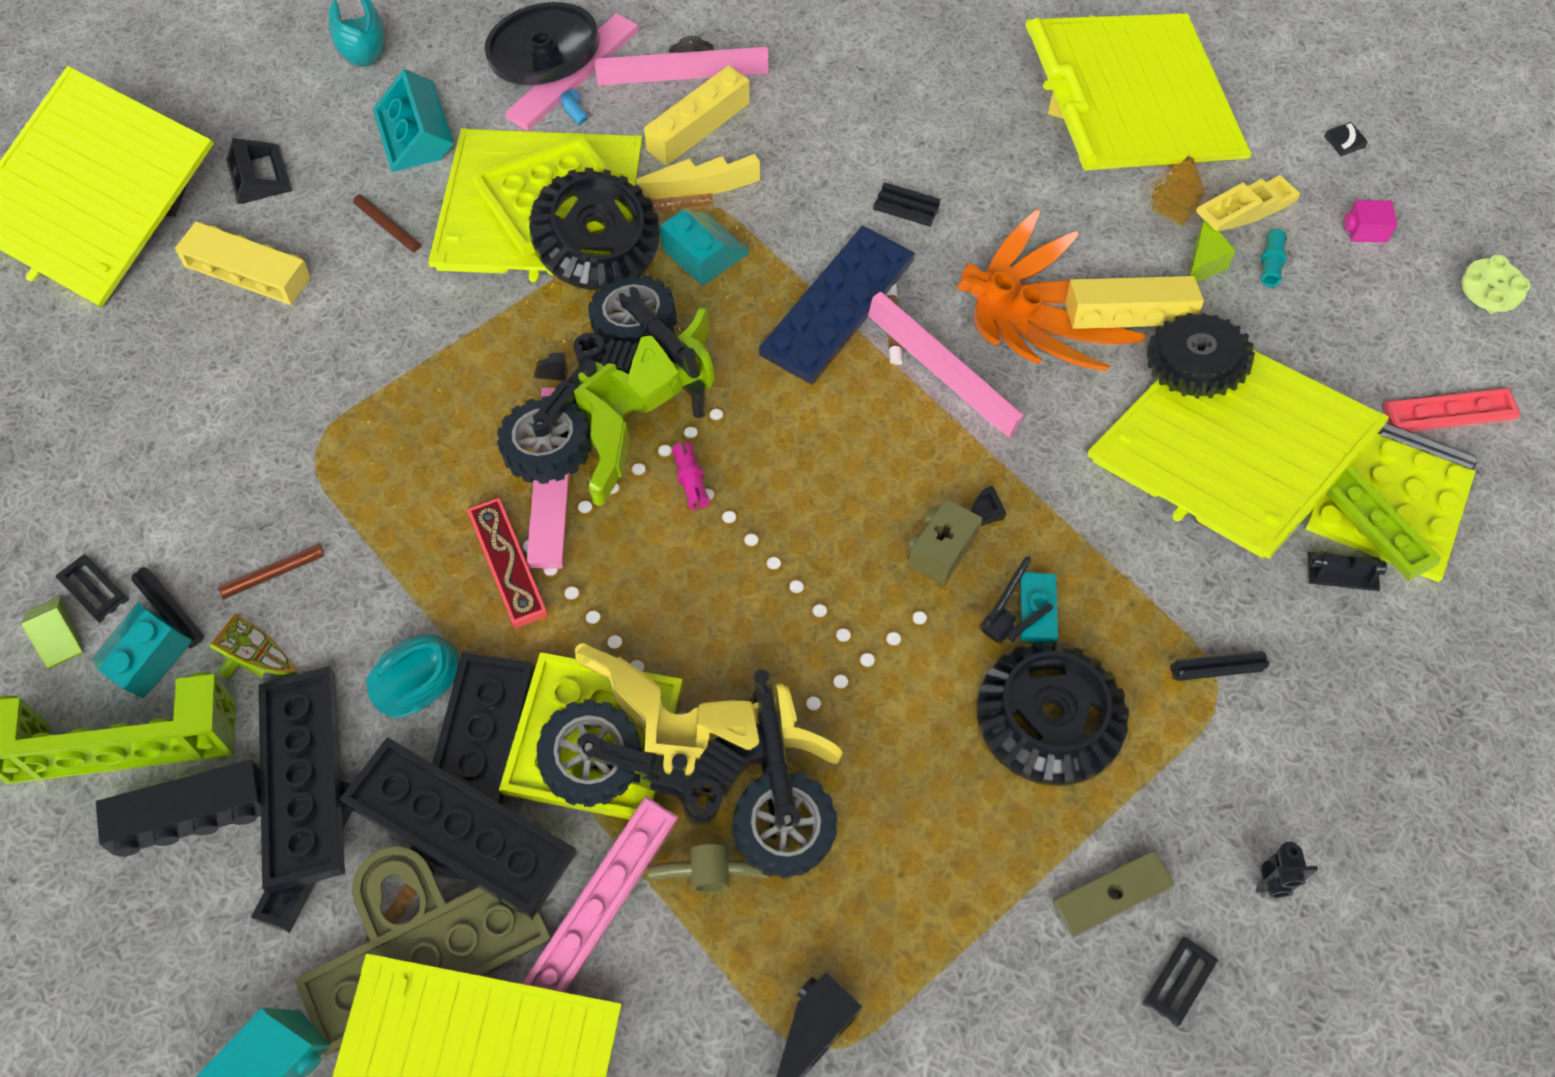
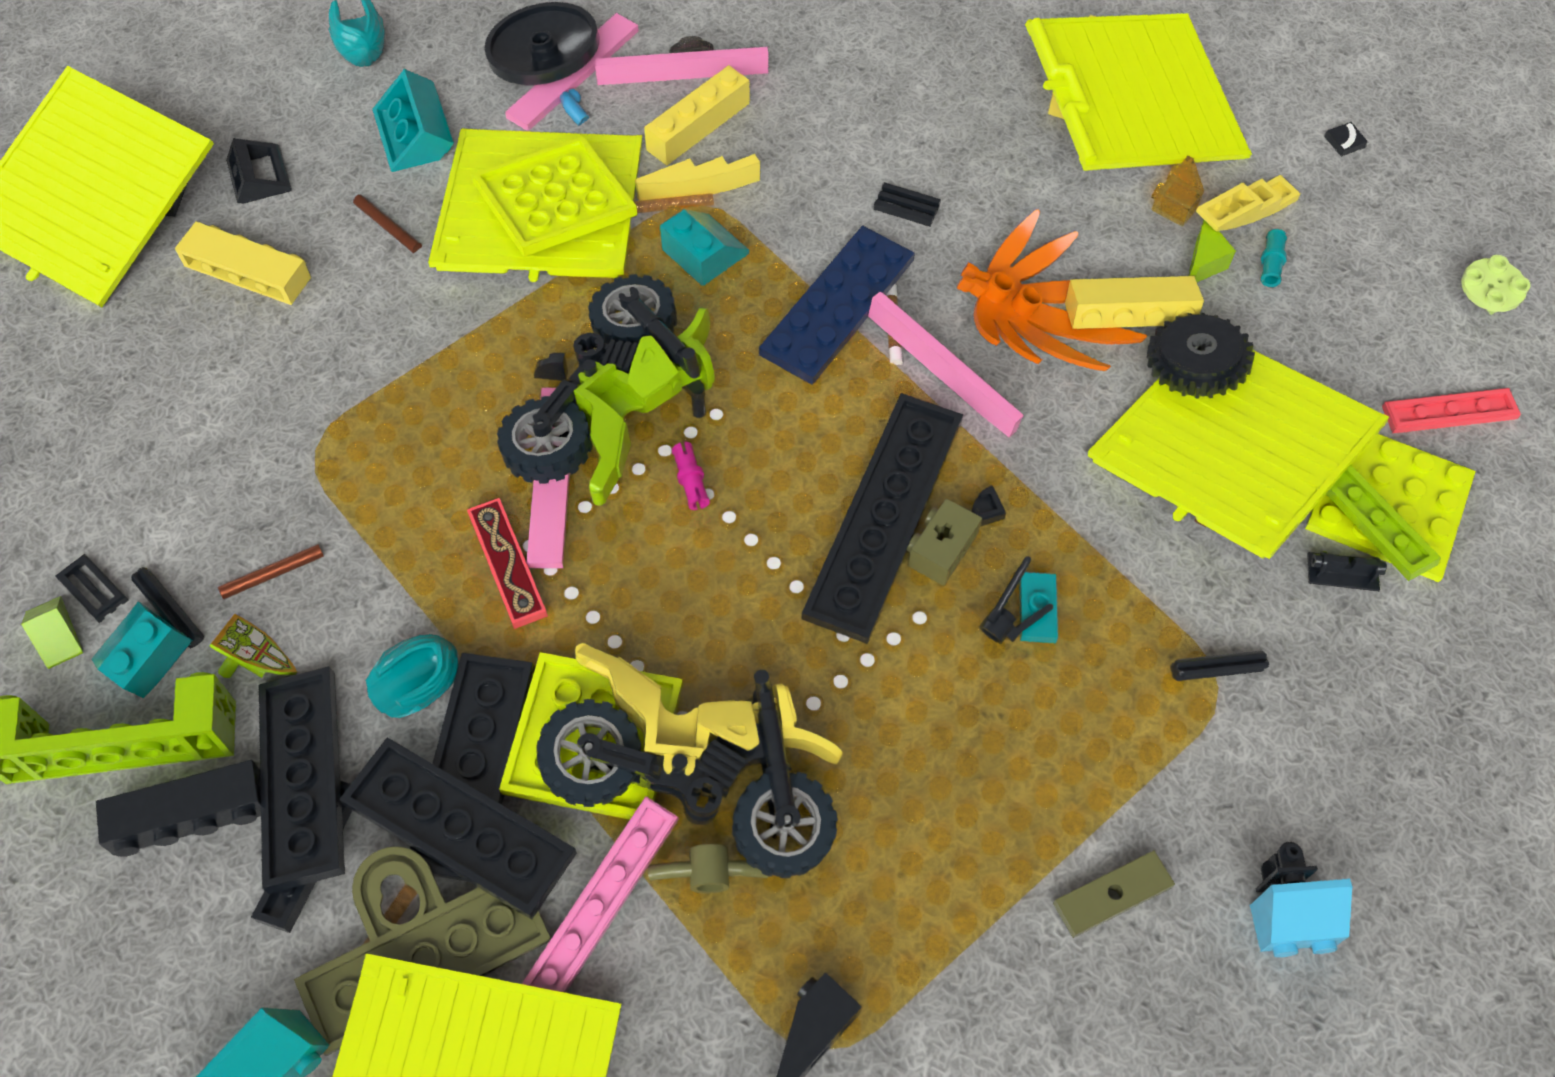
black gear [529,168,660,291] -> none
black gear [976,642,1129,786] -> none
black tile [1143,936,1218,1027] -> none
dark pink brick [1343,200,1398,242] -> none
axle [1378,423,1477,470] -> none
none -> black plate [801,393,963,644]
none -> medium azure slope [1250,879,1352,957]

